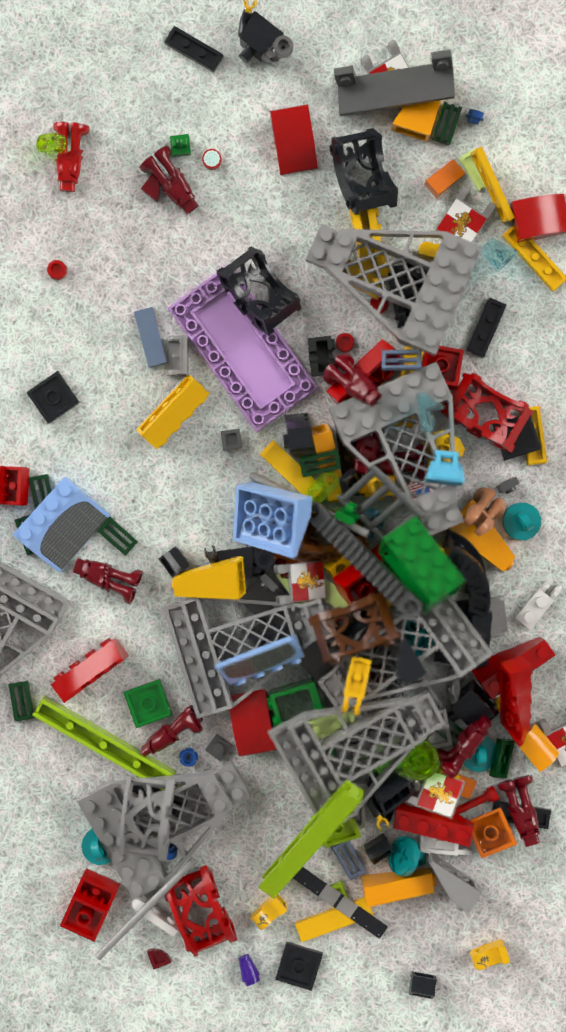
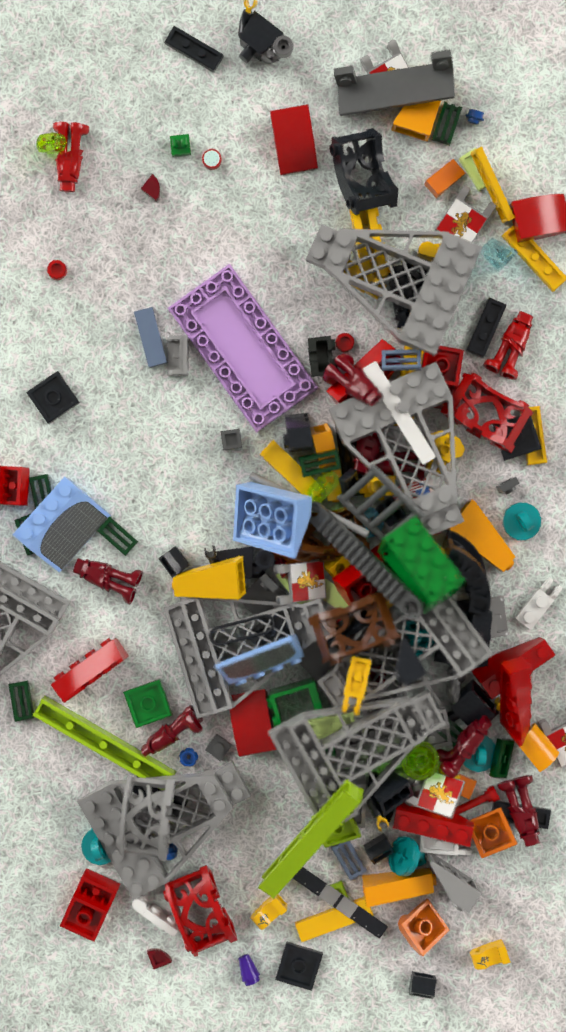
light grey piece [95,857,197,960] -> none
yellow brick [136,374,210,449] -> none
dark red piece [139,146,199,215] -> none
black fence [216,247,302,336] -> none
green tile [334,501,360,526] -> none
red plate [370,297,389,314] -> none
clear light blue slope [416,392,445,433] -> none
medium azure piece [425,450,465,486] -> none
nougat piece [464,487,506,536] -> none
none -> black piece [209,614,275,646]
none -> white sticker [363,361,436,464]
none -> black piece [375,496,406,527]
none -> orange slope [398,898,450,956]
none -> red piece [483,311,533,380]

